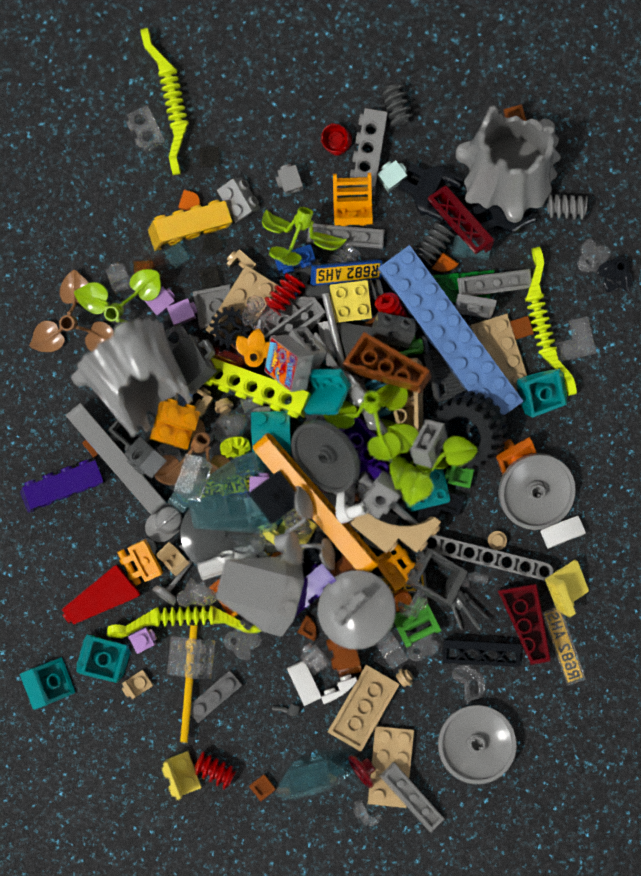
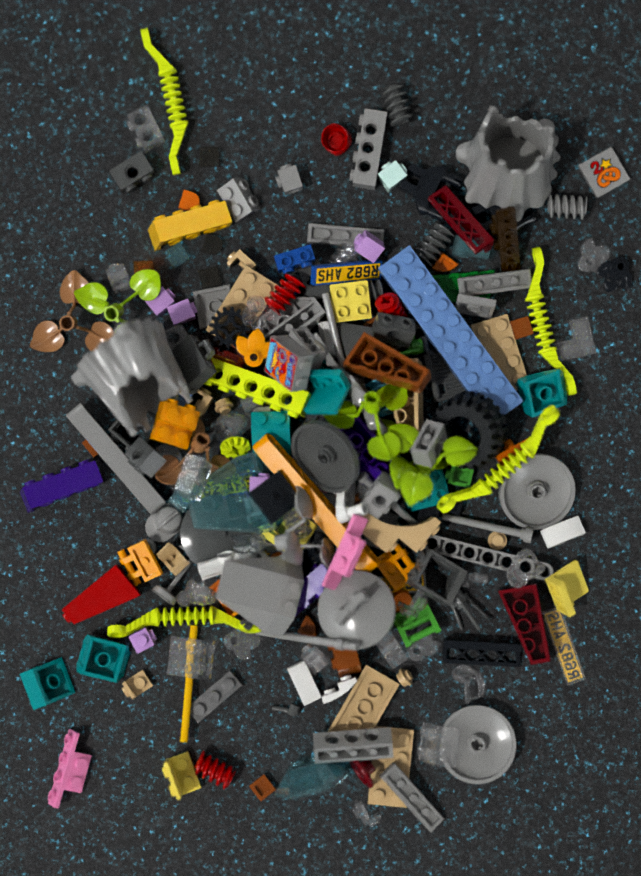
lime plant [262,207,346,266] -> none
light orange plate [333,173,373,226] -> none
dark orange tile [503,104,527,121] -> none
none -> bright pink bracket [48,729,92,809]
none -> dark grey brick [109,151,155,194]
none -> light grey bar [255,631,360,651]
none -> light grey brick [313,727,393,764]
none -> bright pink bracket [322,514,368,590]
none -> lavender brick [354,230,385,263]
none -> clear bracket [418,722,461,768]
none -> neon yellow piece [436,405,560,513]
none -> light grey piece [442,513,534,543]
none -> dark brown bracket [489,206,520,272]
none -> clear piece [507,549,545,588]
none -> light grey tile [578,147,630,199]

